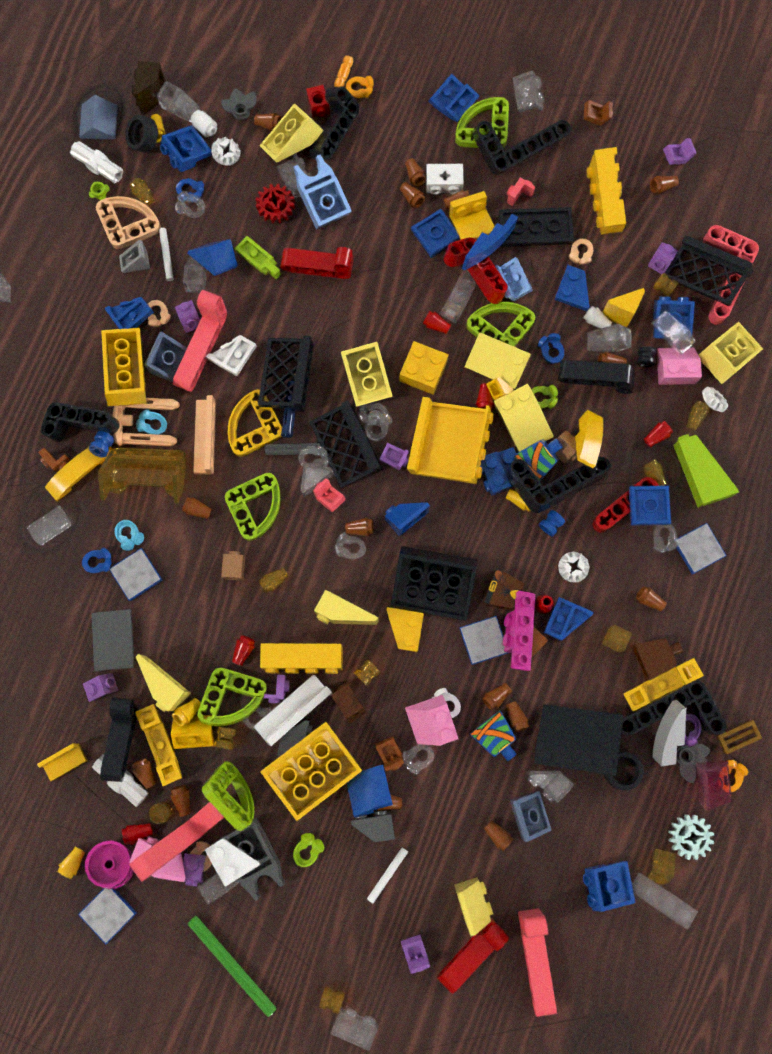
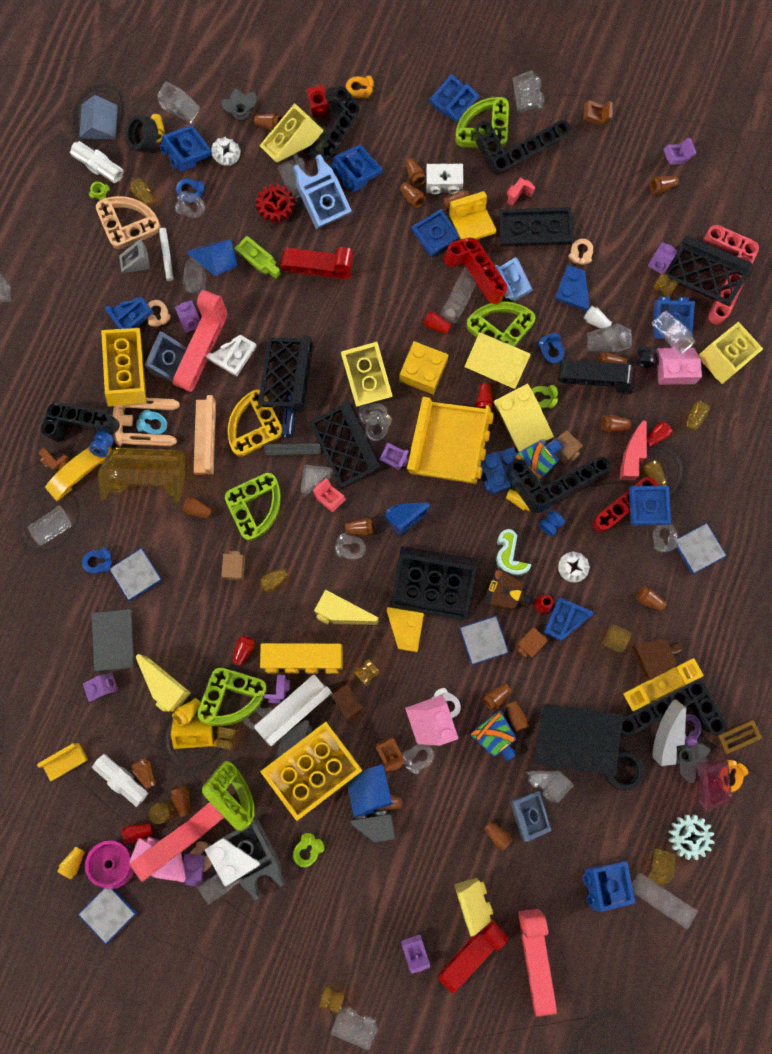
black beam [100,697,137,782] -> none
medium azure piece [115,520,144,551] -> none
dark brown slope [132,61,167,114] -> none
yellow slope [135,704,182,786] -> none
bright green axle [188,916,276,1017] -> none
white brick [190,110,217,137] -> none
clear piece [298,445,328,469] -> none
light orange axle [334,55,353,87] -> none
white bar [367,847,408,903] -> none
blue slope [462,214,518,270] -> none
yellow slope [486,377,514,401] -> none
dark pink bracket [503,591,535,671] -> none
yellow slope [575,410,603,468] -> none
yellow wedge [587,147,626,235] -> none
yellow slope [602,288,645,328] -> none
lime slope [673,434,739,508] -> none
white gear [702,387,728,412] -> none
none -> blue plate [330,144,383,192]
none -> light aqua animal [496,529,531,577]
none -> dark orange cone [601,414,631,432]
none -> coral slope [620,421,647,481]

